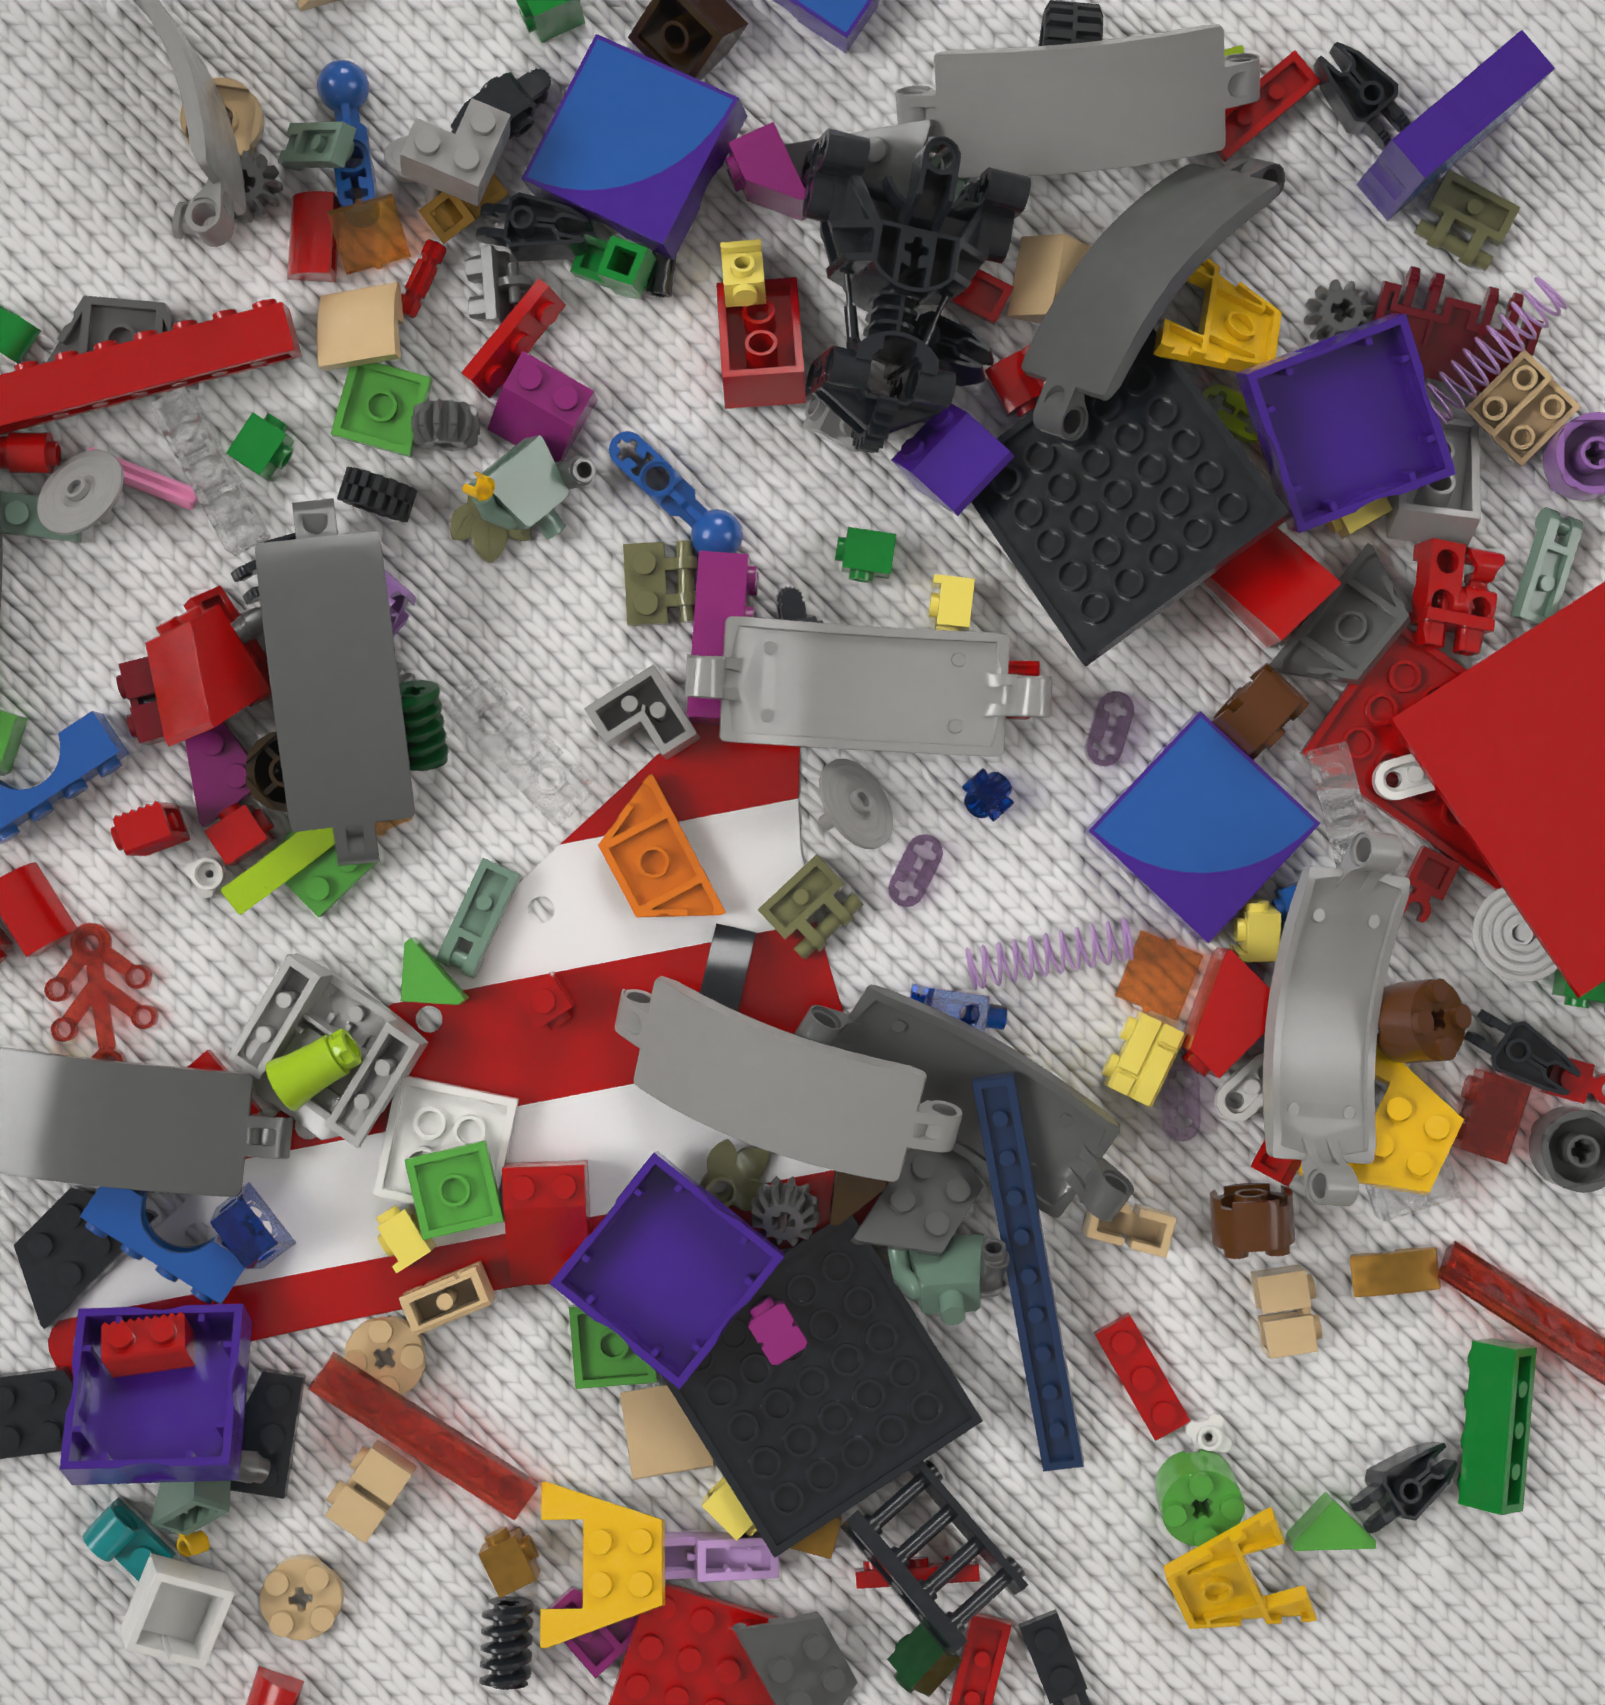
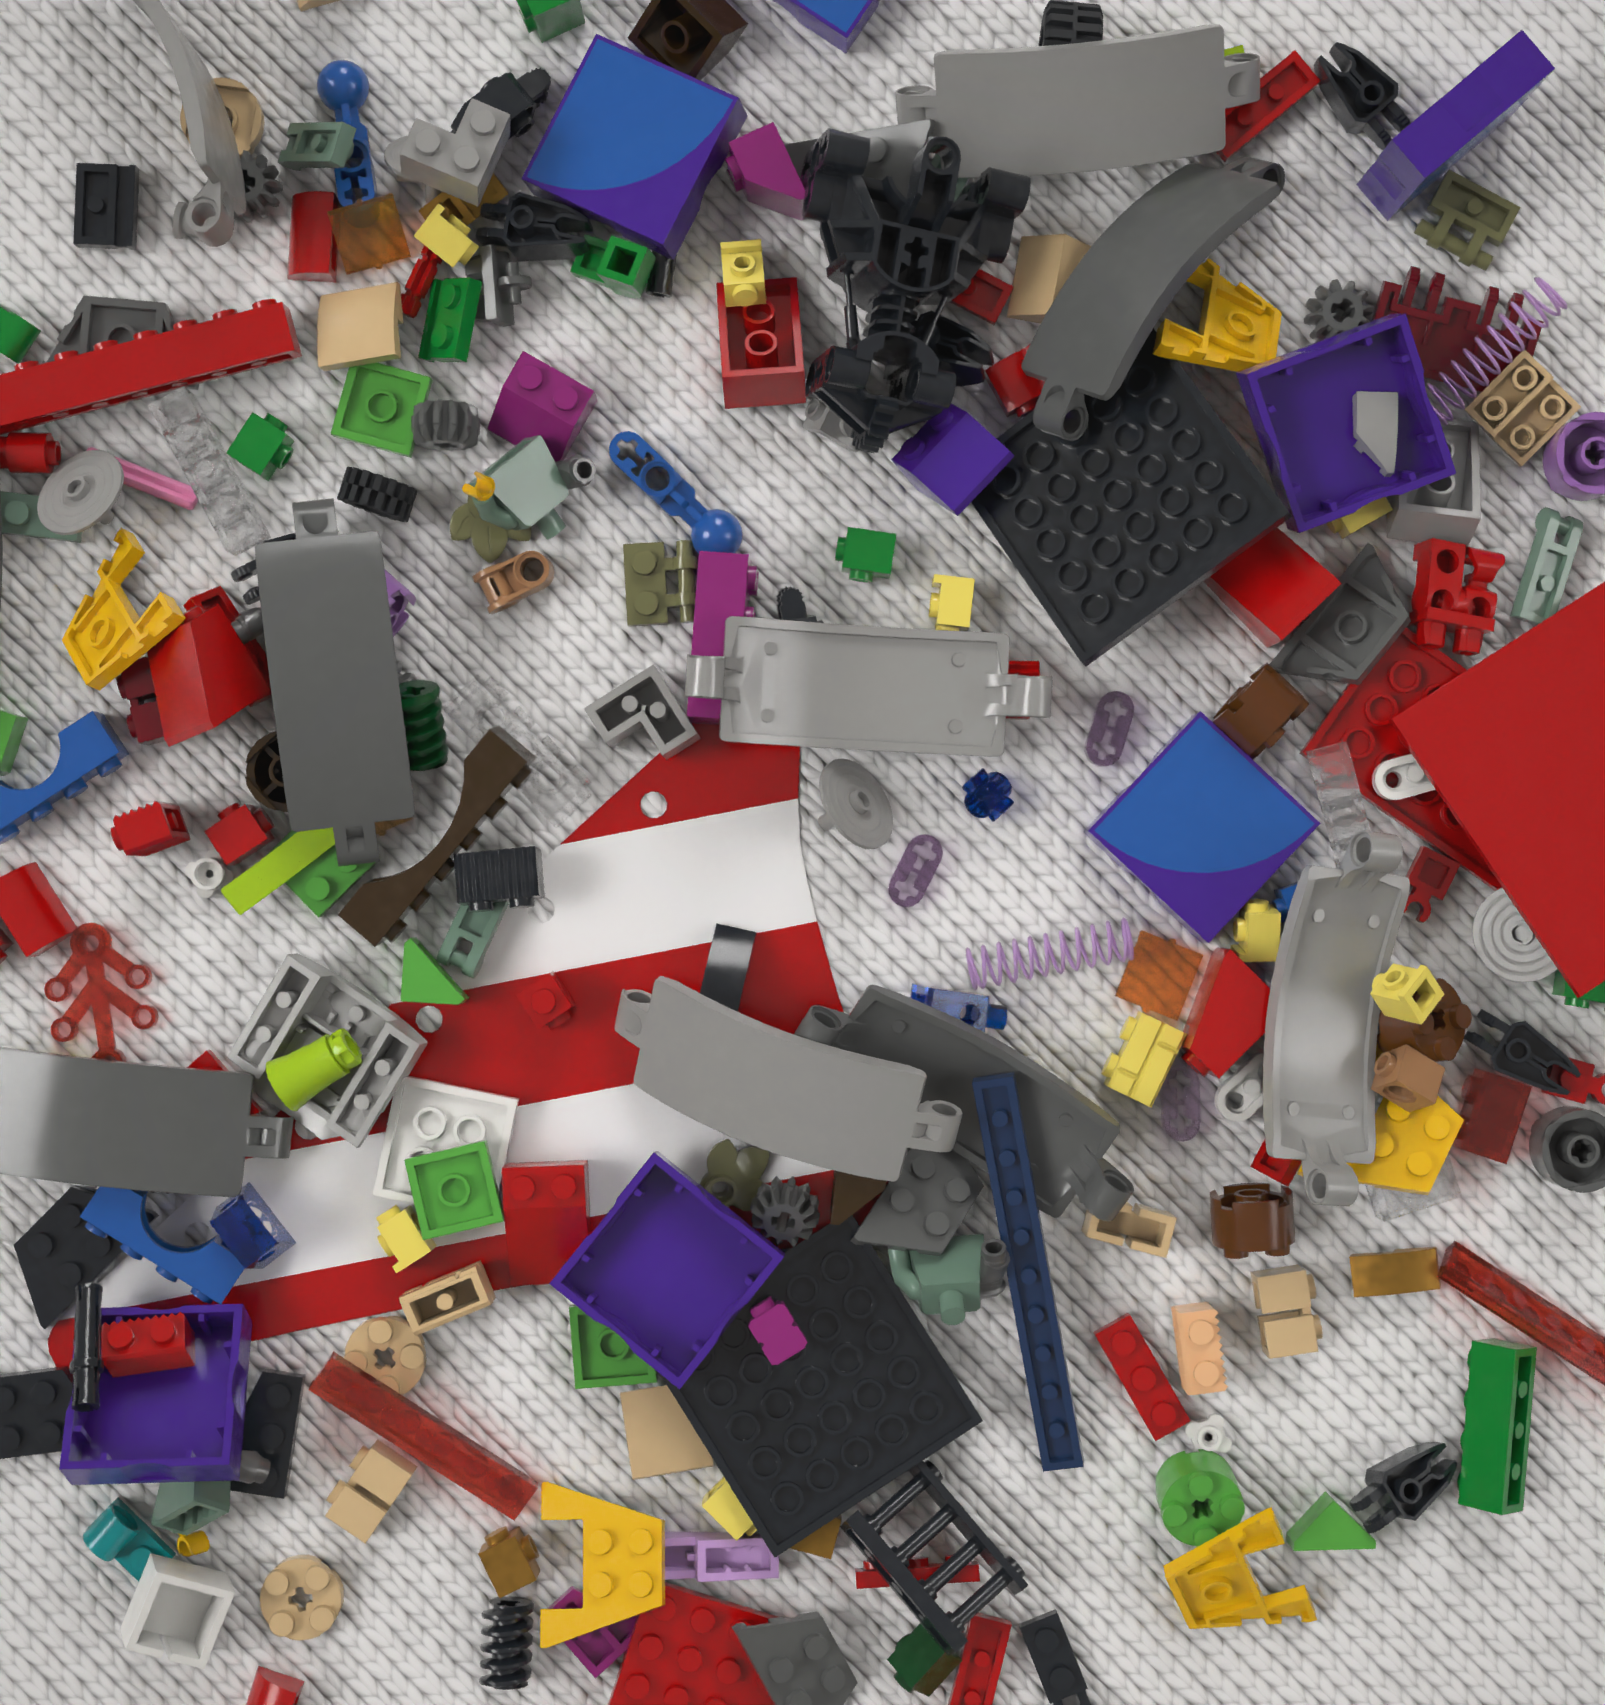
magenta wing [185,721,252,828] -> none
red plate [461,278,566,399] -> none
orange wing [598,774,726,917] -> none
olive plate [758,854,864,960] -> none
lime beam [1202,384,1258,444] -> none
none -> yellow wing [62,528,185,691]
none -> black pin [69,1283,104,1412]
none -> black plate [73,163,139,250]
none -> dark brown arch [338,725,537,947]
none -> light yellow brick [414,203,479,267]
none -> green plate [418,277,482,362]
none -> black brick [454,846,545,912]
none -> medium nougat piece [472,551,555,614]
none -> light nougat brick [1171,1302,1228,1395]
none -> light grey slope [1352,391,1398,477]
none -> light yellow brick [1370,963,1445,1025]
none -> medium nougat brick [1371,1044,1445,1112]

